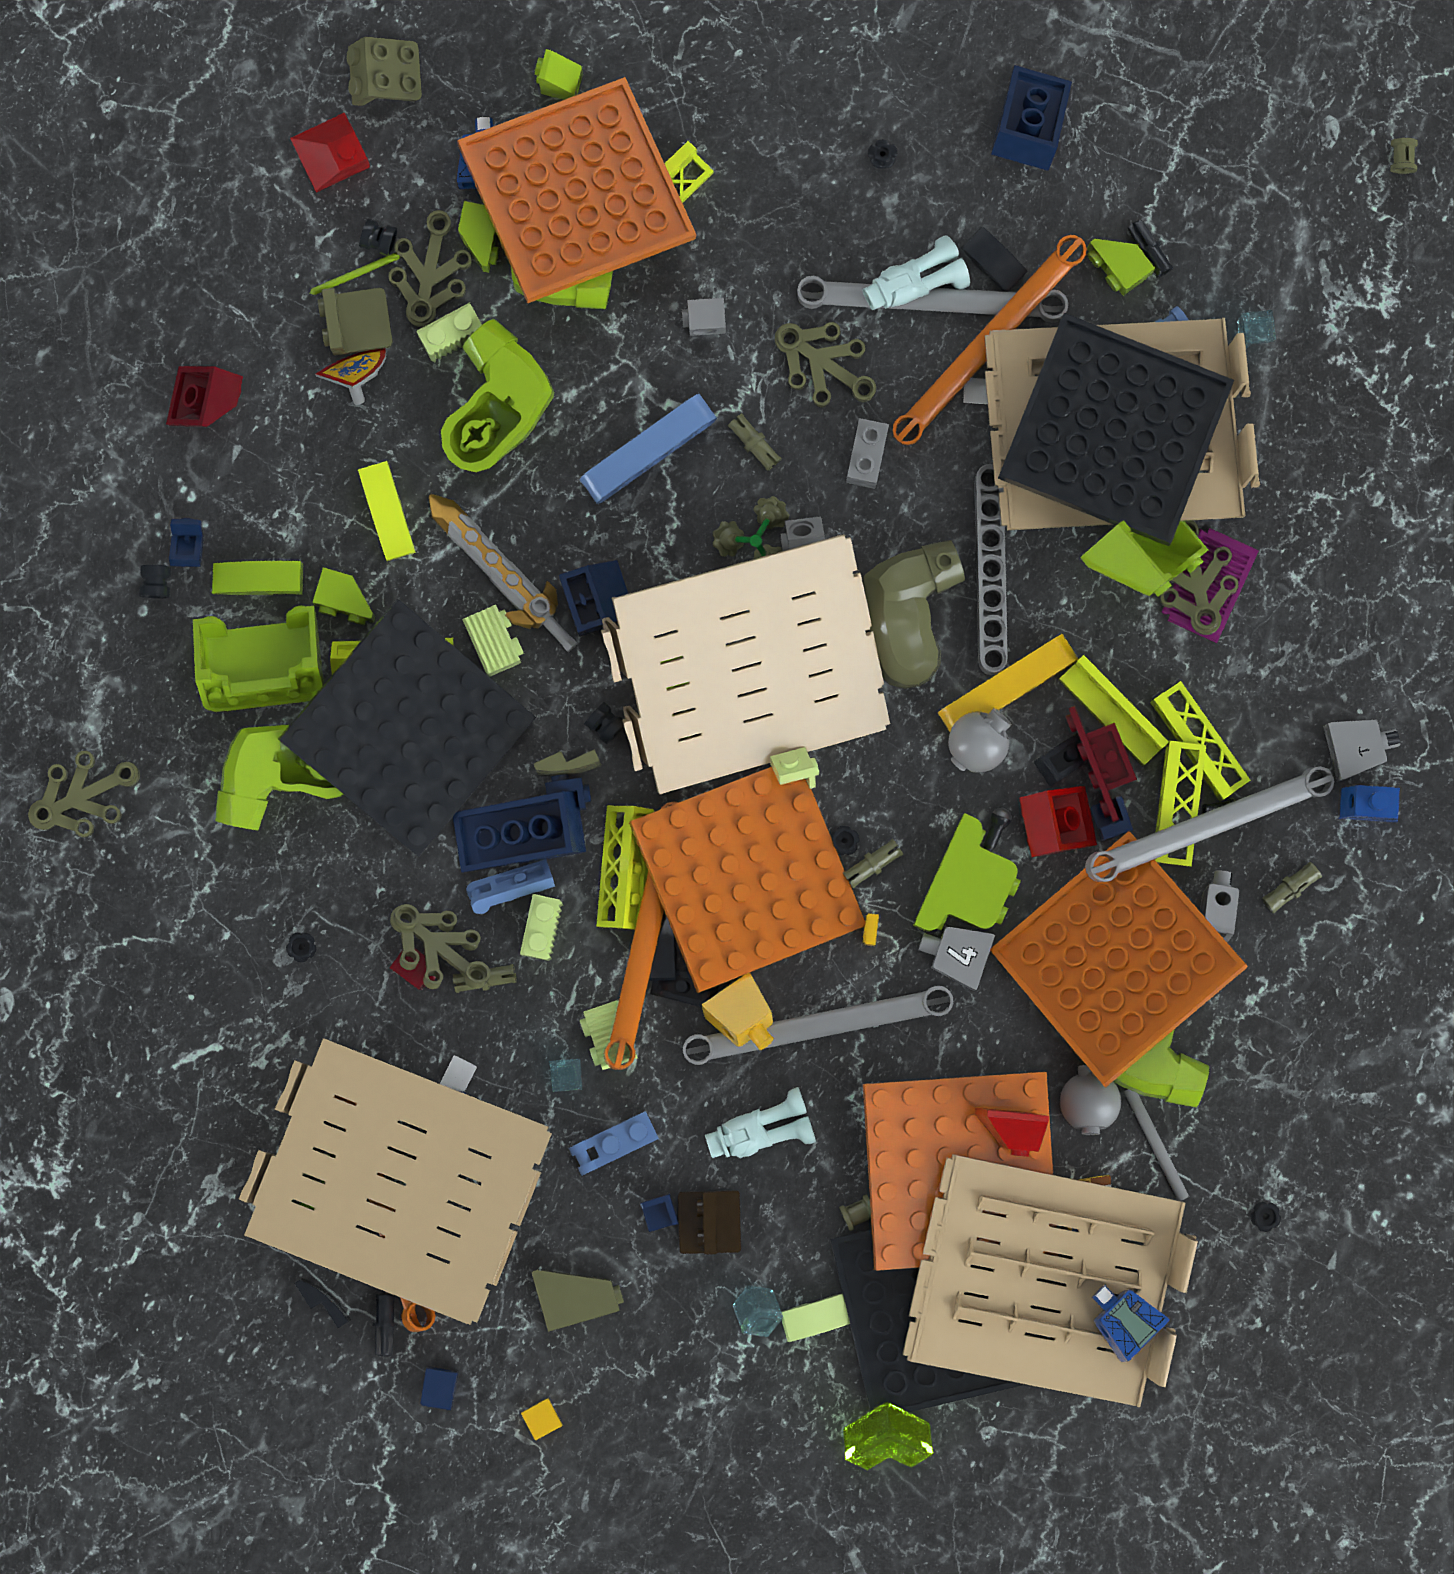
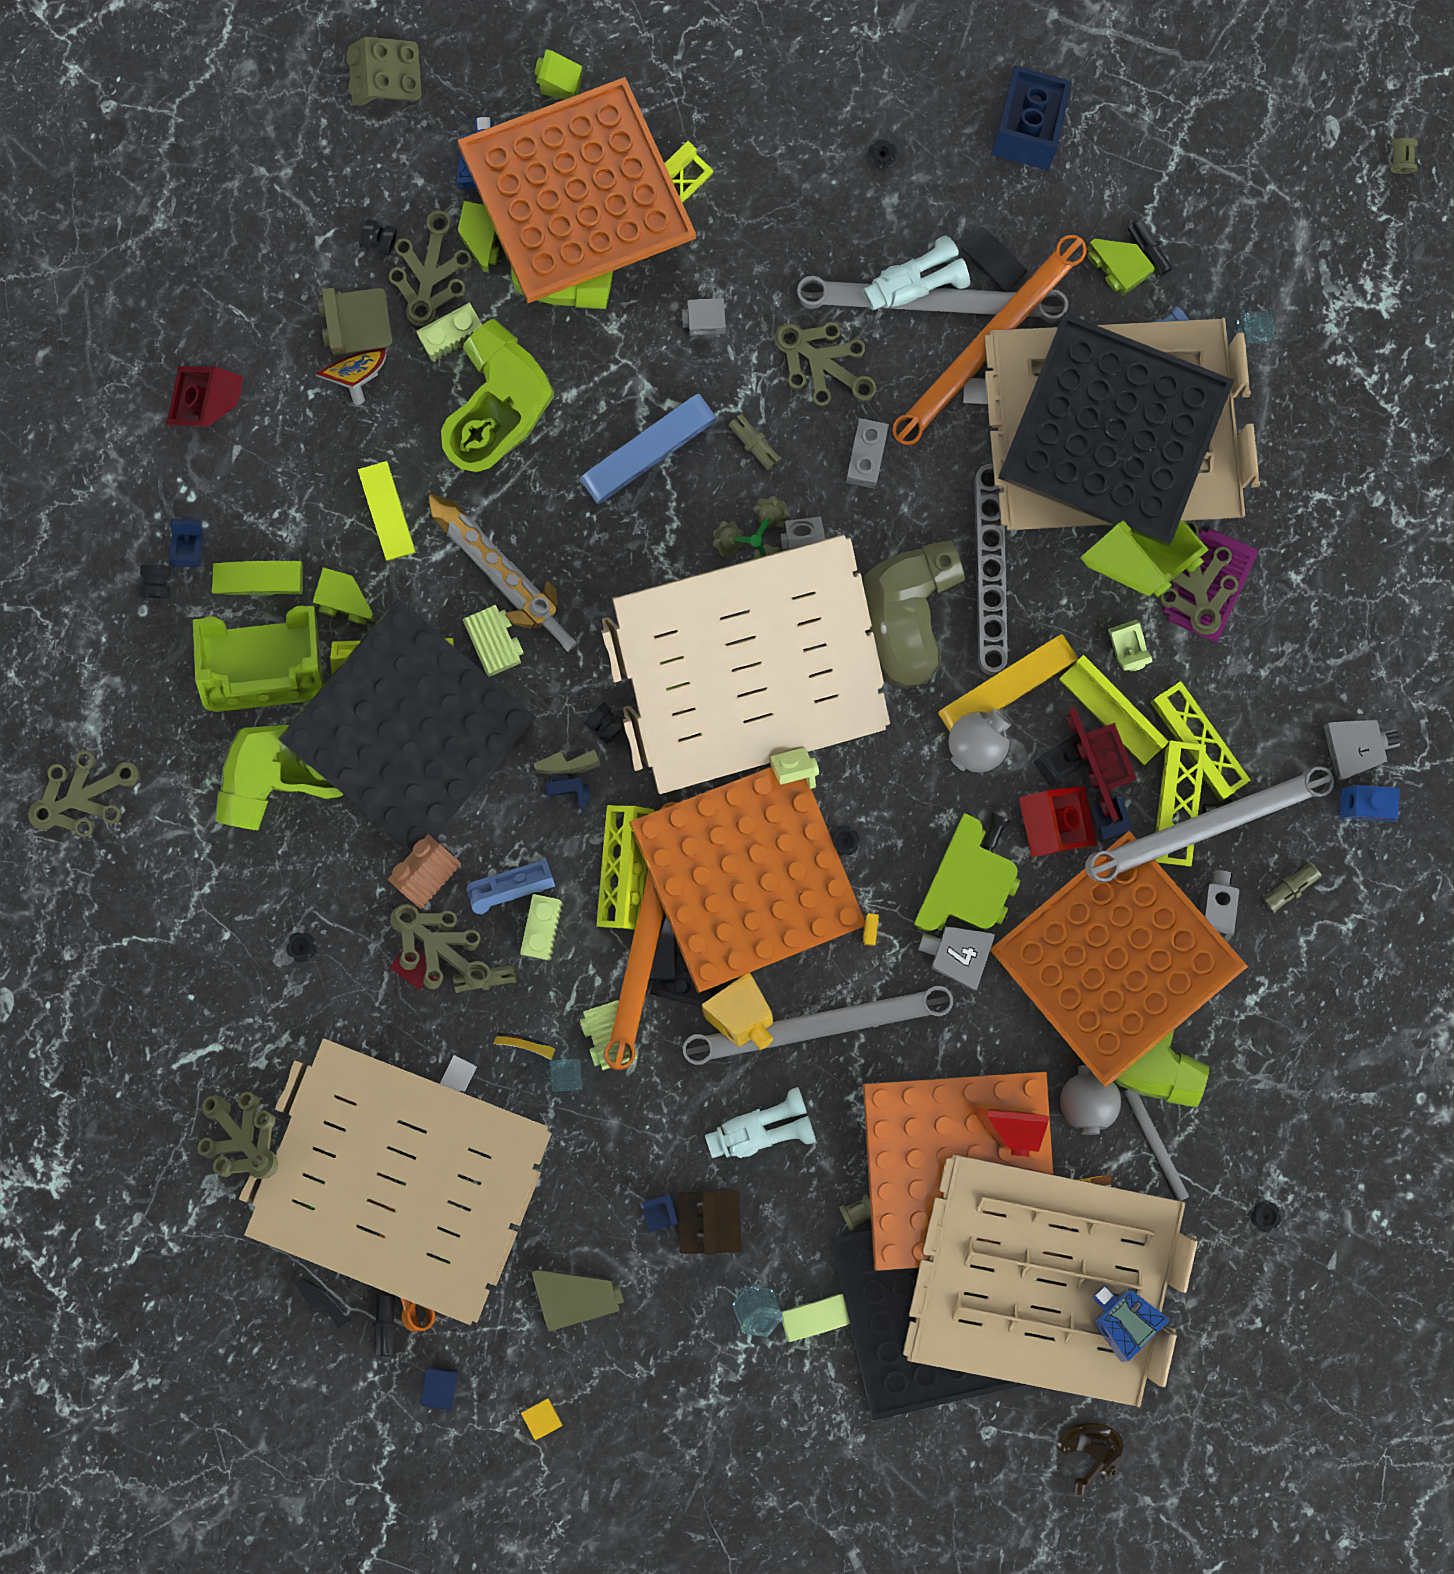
red slope [290,113,370,193] -> none
lime axle [309,252,401,295] -> none
dark blue slope [453,791,586,873] -> none
dark blue slope [559,560,629,637] -> none
medium blue plate [568,1111,659,1176] -> none
olive pin [843,838,903,889] -> none
clear neon green panel [843,1402,933,1470] -> none
none -> olive plant [197,1092,278,1179]
none -> nougat brick [388,834,461,909]
none -> yellow sticker [493,1033,555,1060]
none -> dark brown helmet [1057,1423,1124,1495]
none -> yellowish green bracket [1108,619,1152,671]

